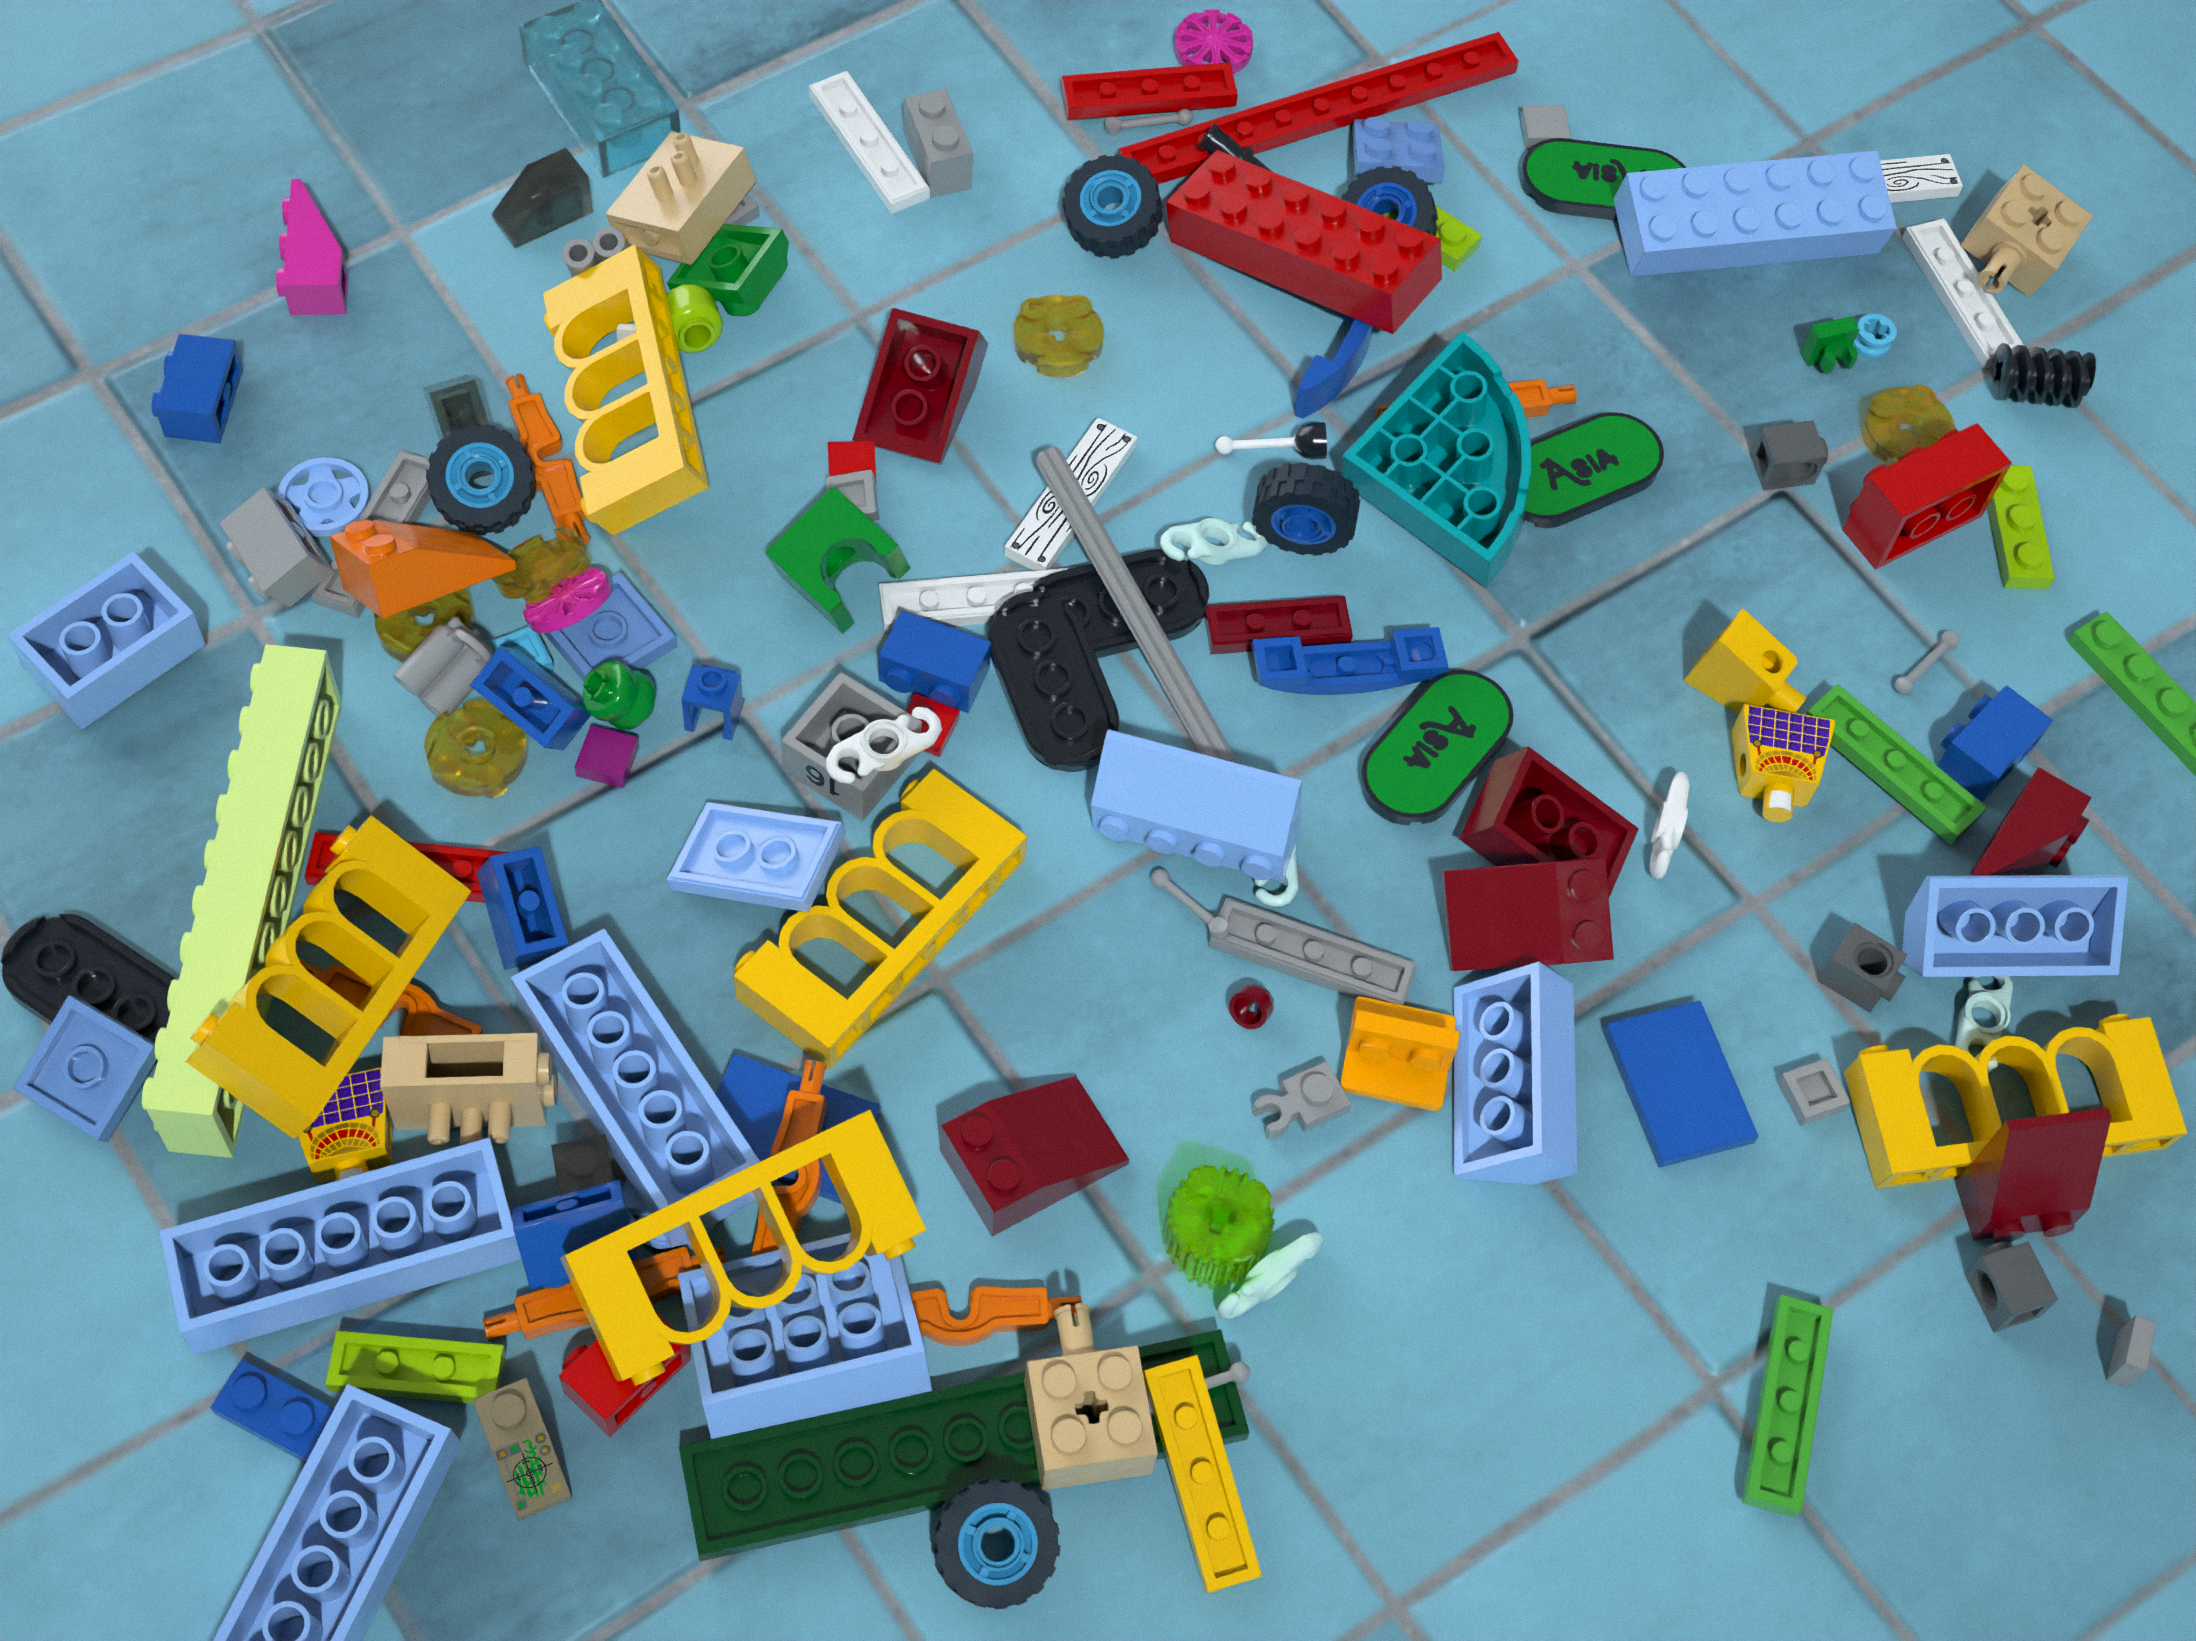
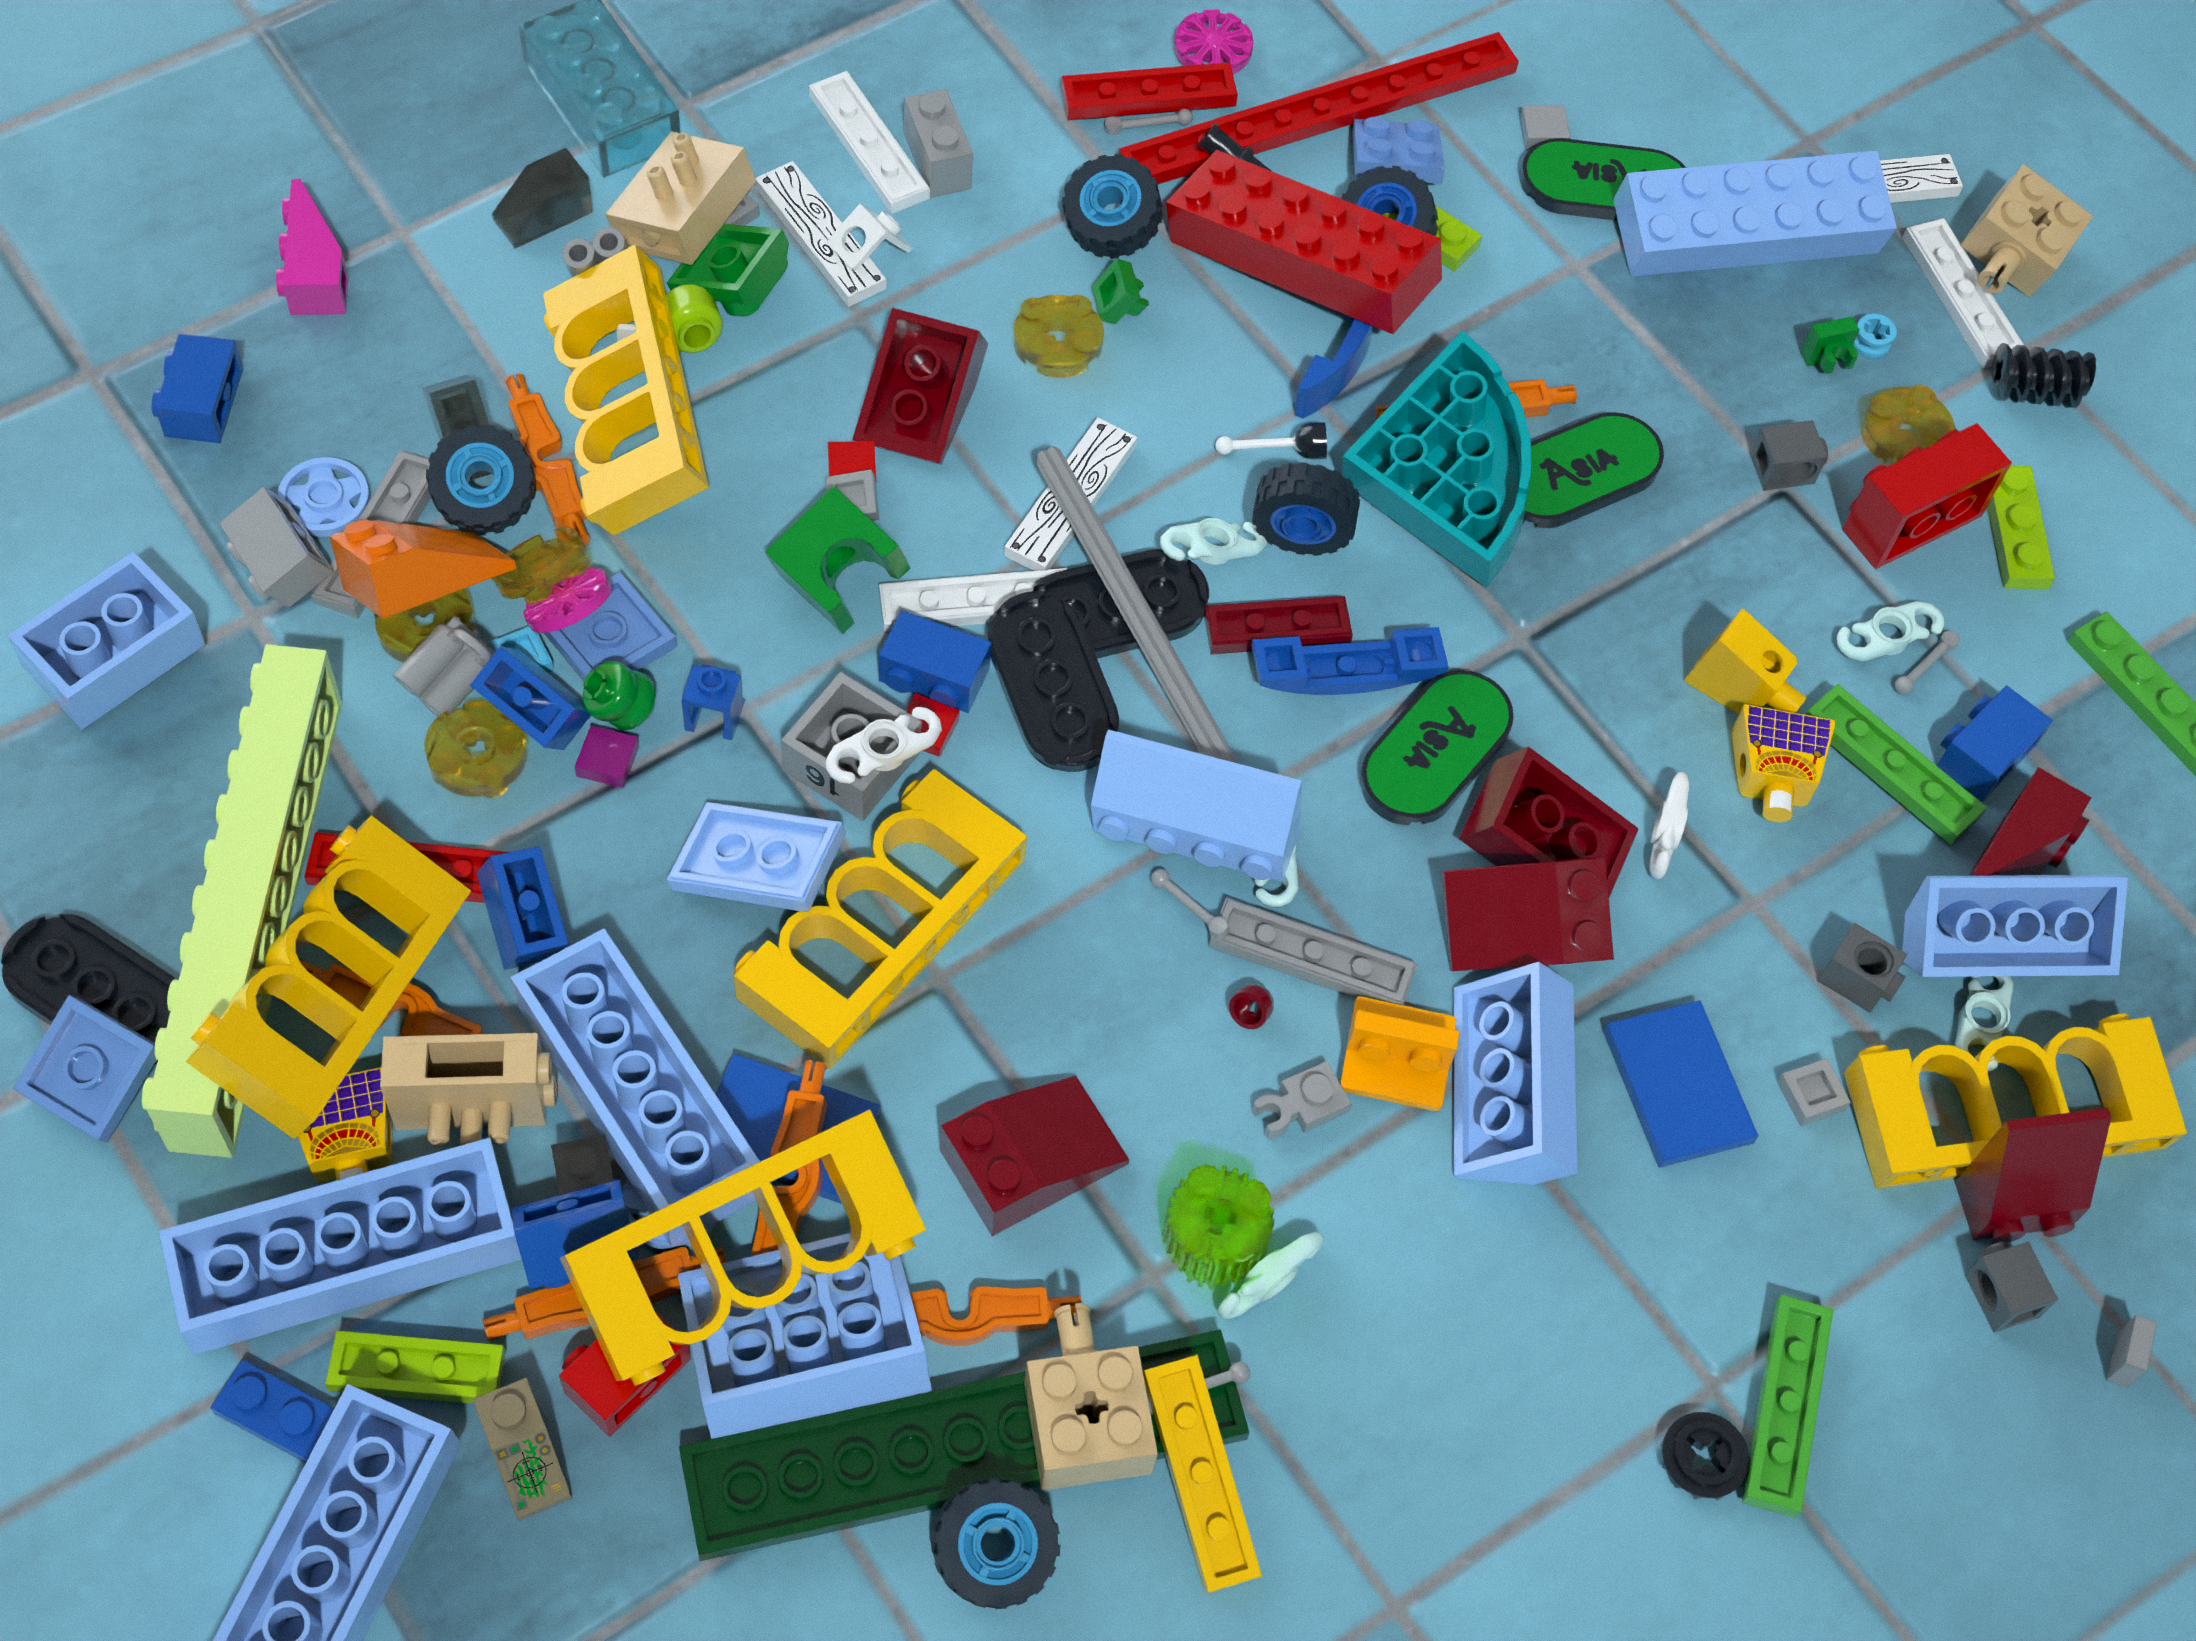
none -> white tile [755,161,887,307]
none -> white bracket [828,204,913,270]
none -> green tile [1092,258,1149,325]
none -> black gear [1660,1412,1750,1501]
none -> light aqua piece [1837,600,1944,662]

